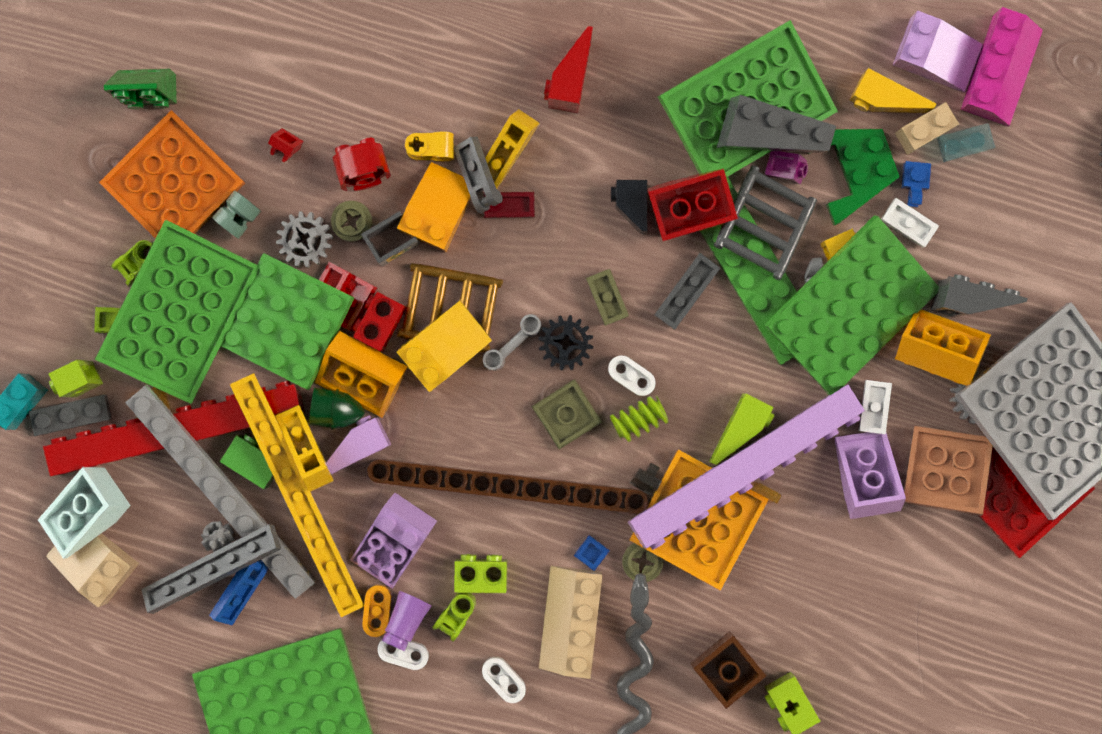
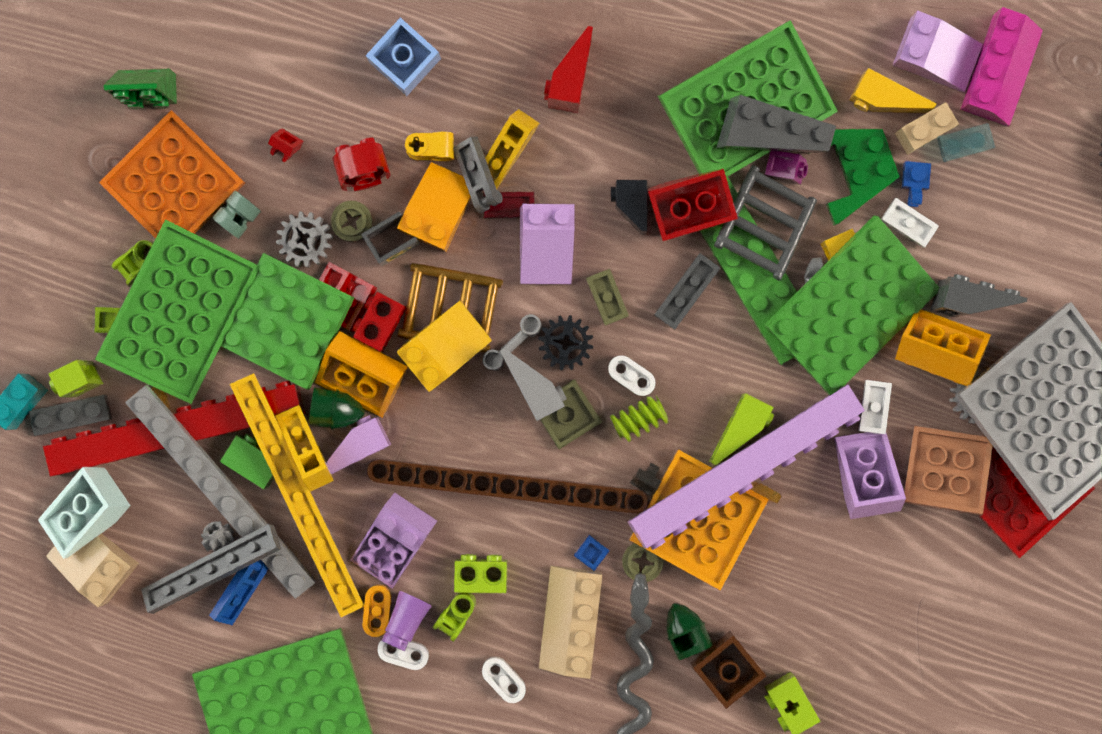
none -> light blue brick [366,17,441,96]
none -> light grey slope [500,348,567,421]
none -> lavender slope [520,204,575,284]
none -> dark green helmet [666,603,713,660]

